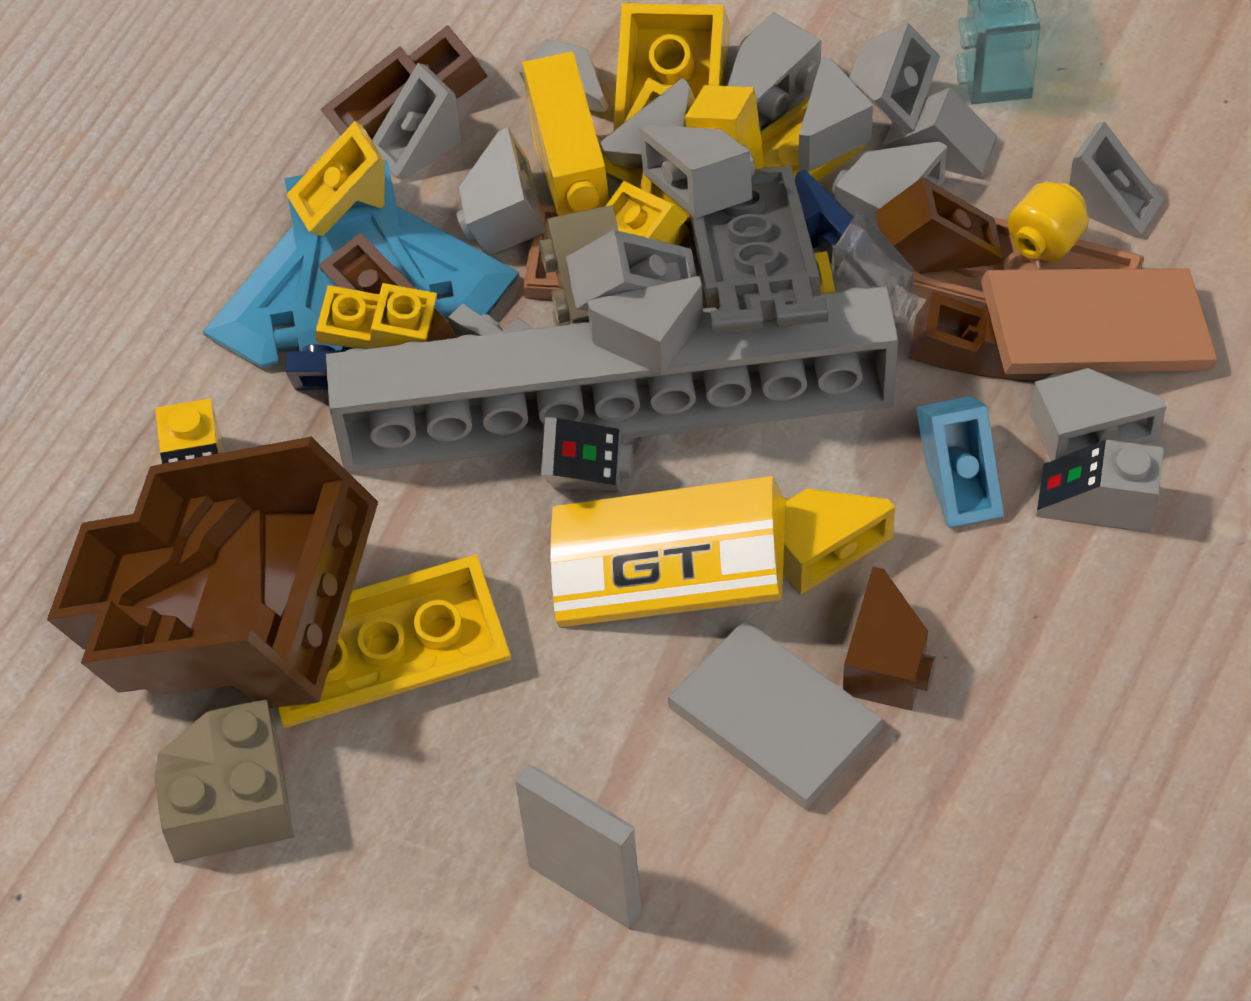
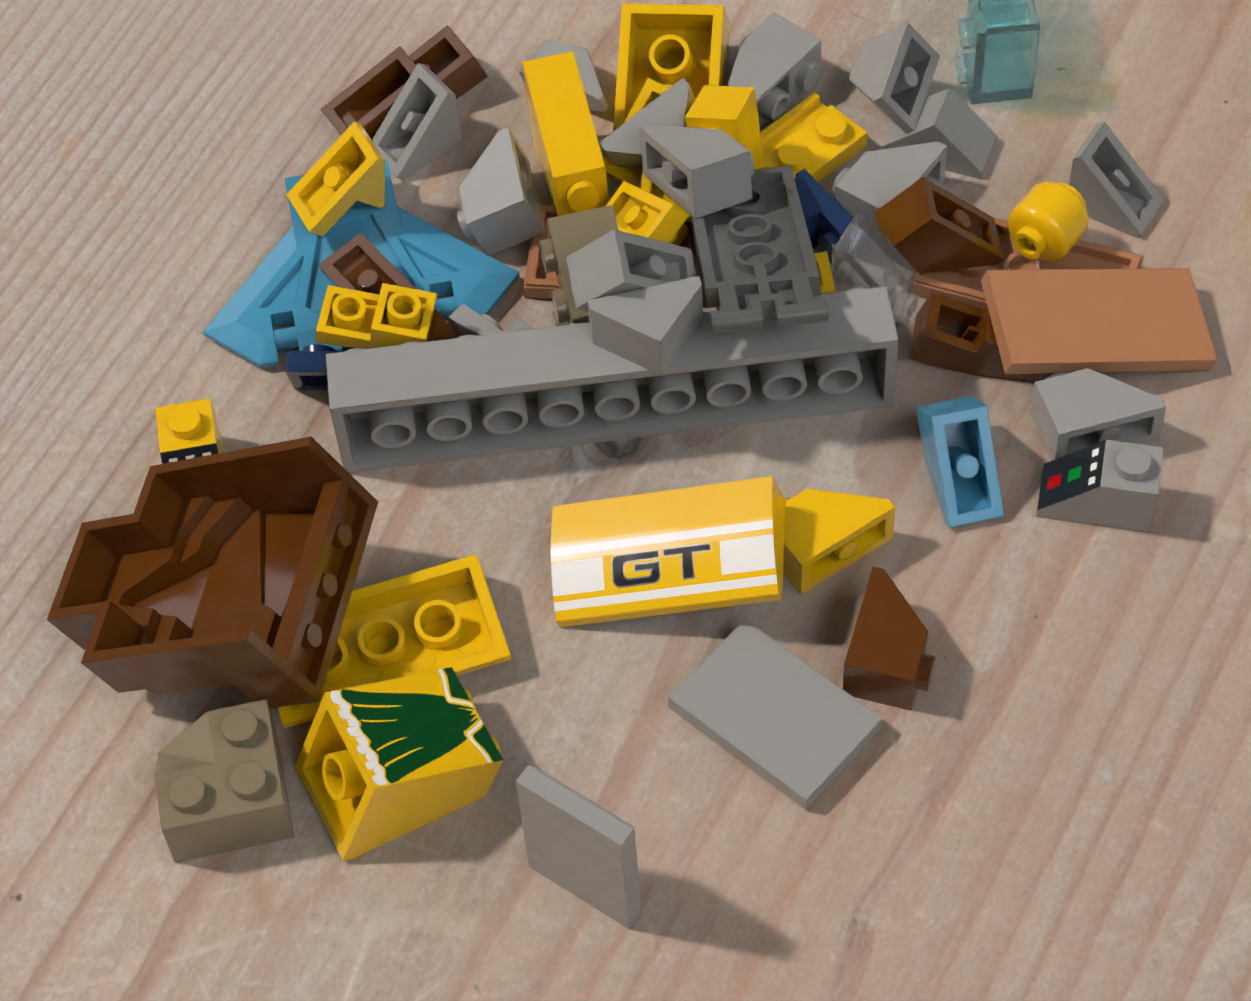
slope [541,417,633,492] -> none
light grey slope [799,57,873,171] -> none
none -> yellow slope [295,667,504,861]

